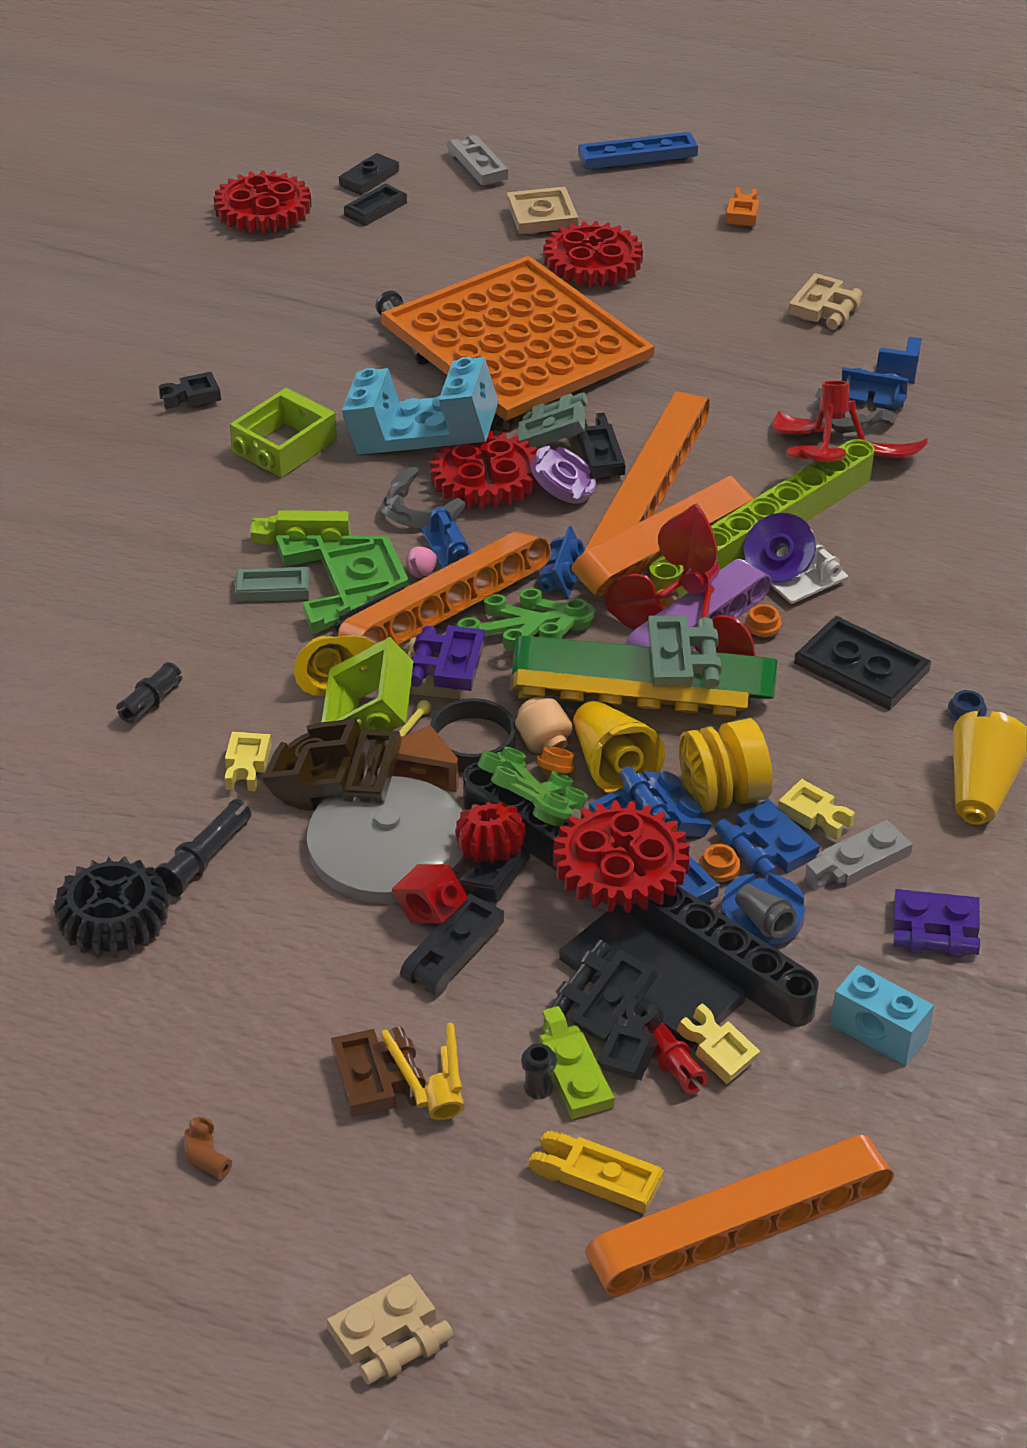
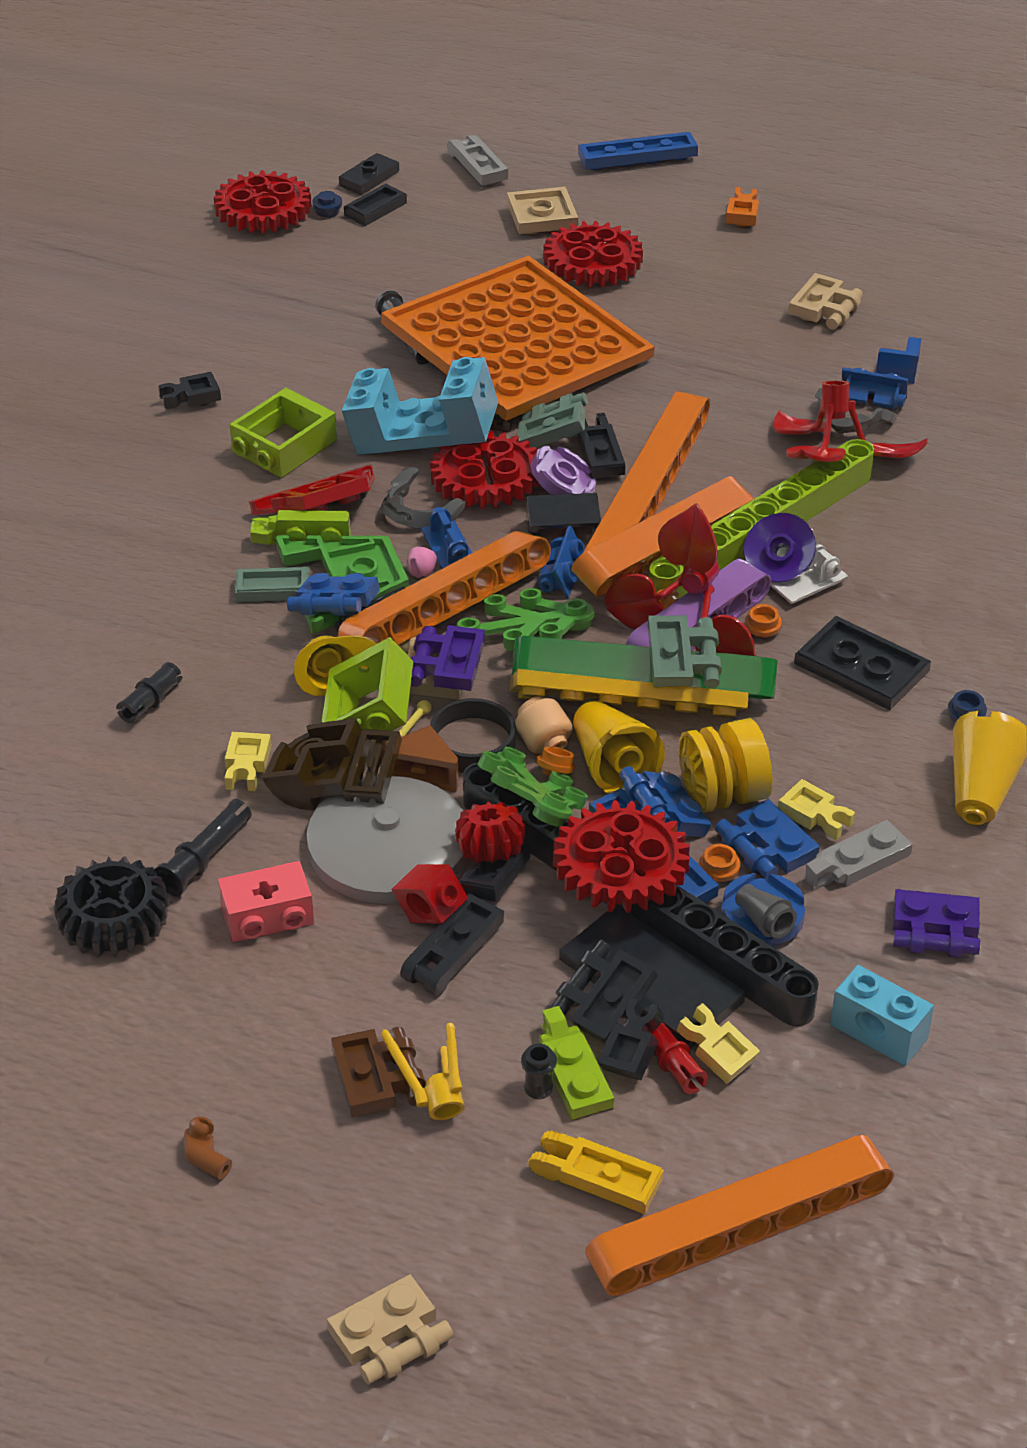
none -> coral brick [218,861,314,943]
none -> red wing [249,464,375,515]
none -> blue plate [287,573,380,616]
none -> dark blue plate [312,191,342,217]
none -> black hinge [526,493,601,536]

